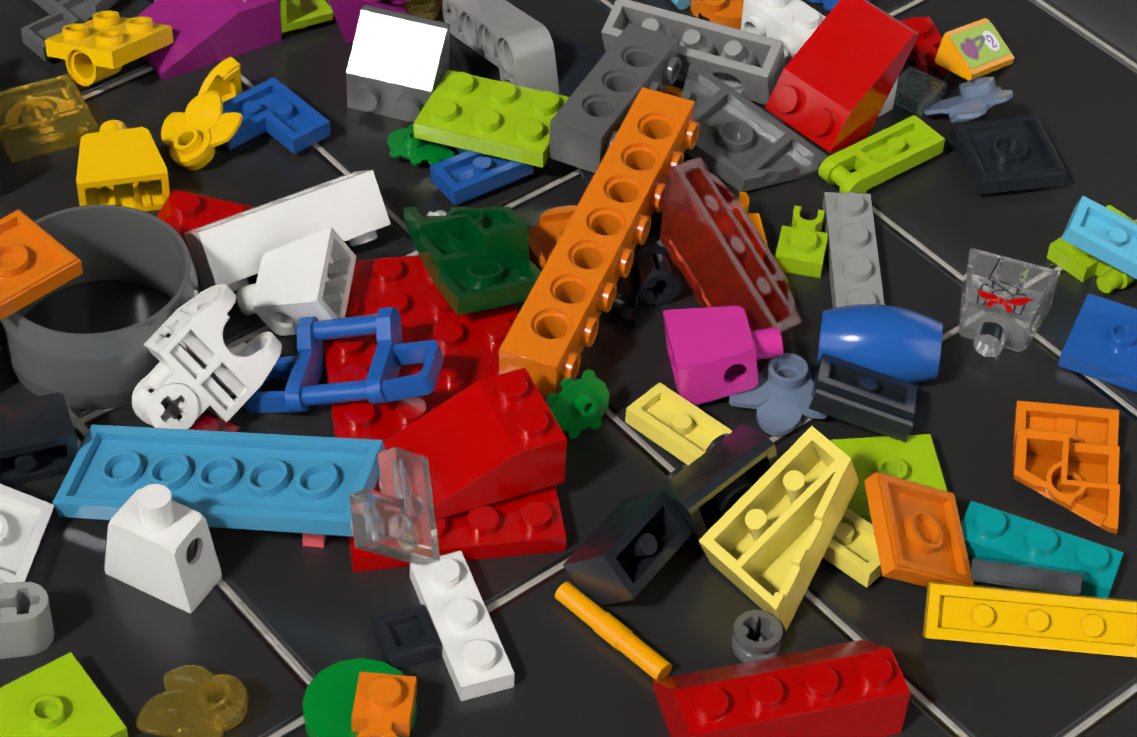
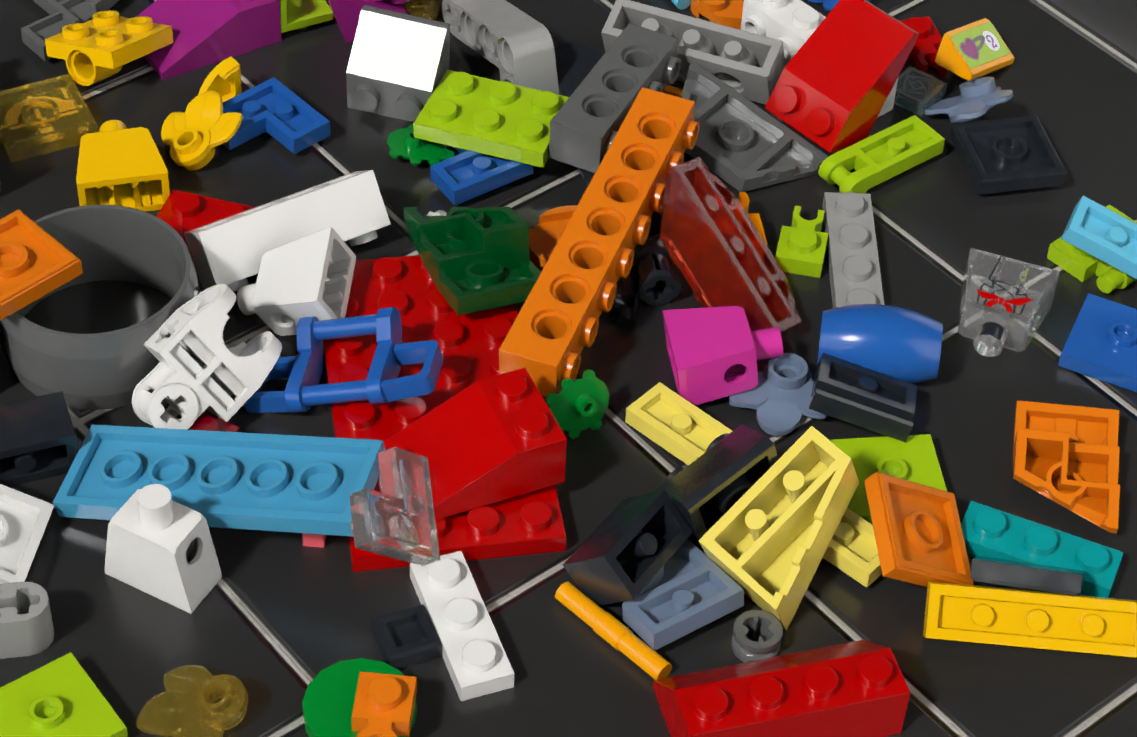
none -> sand blue wing [622,539,744,651]

